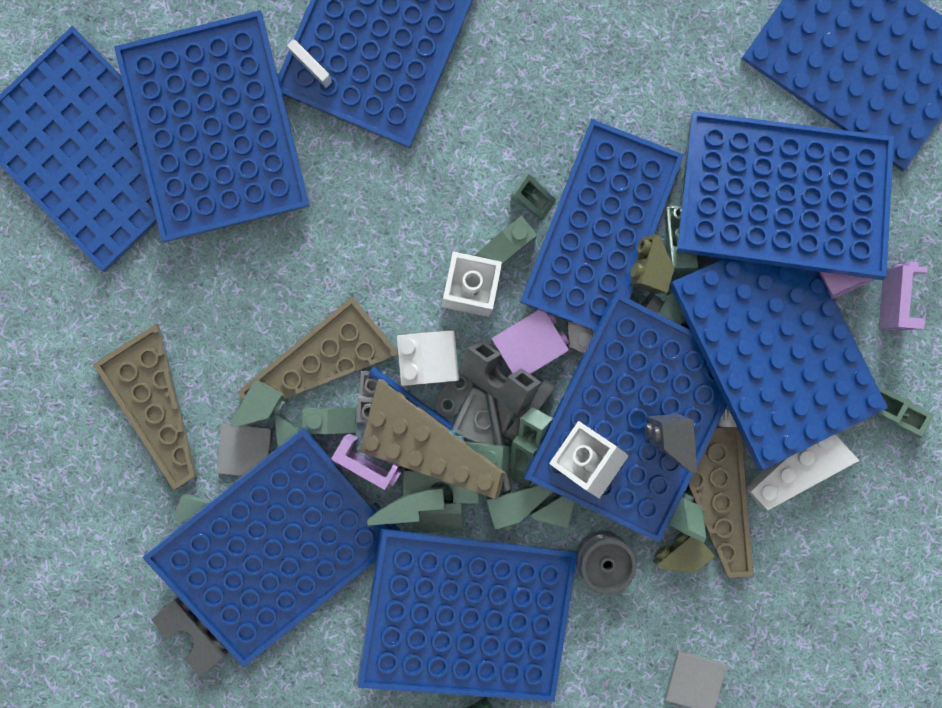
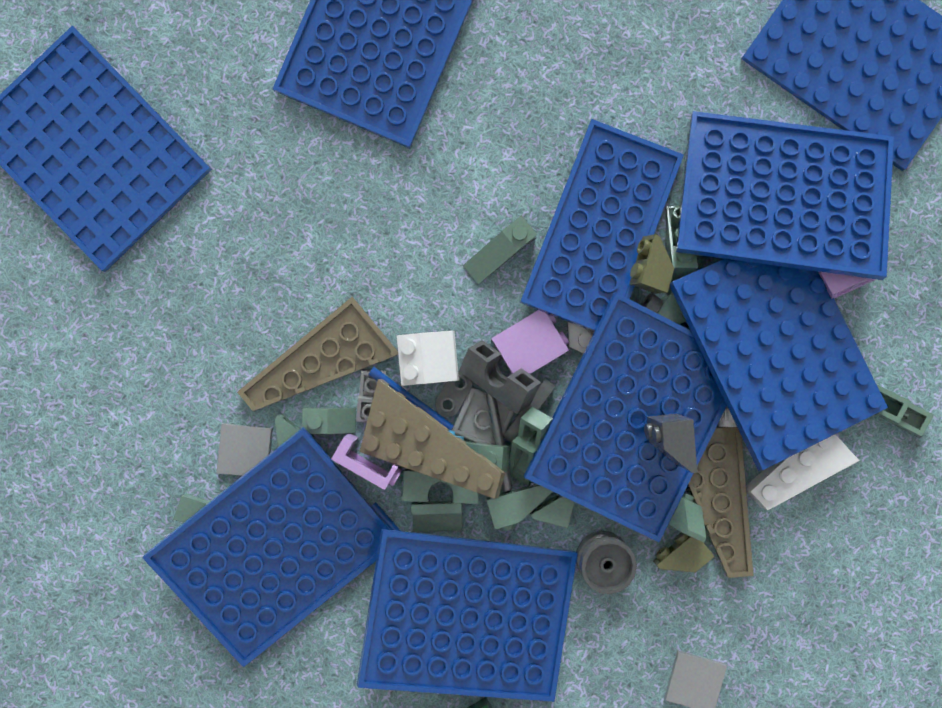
dark tan wing [93,324,197,490] -> none
blue plate [114,10,310,243] -> none
dark grey arch [151,597,228,677] -> none
sand green slope [229,380,285,428] -> none
white tile [287,40,332,88] -> none
sand green slope [367,486,445,526] -> none
white slope [441,252,502,317] -> none
sand green slope [510,172,556,220] -> none
white slope [549,421,629,499] -> none
lavender panel [879,262,928,331] -> none

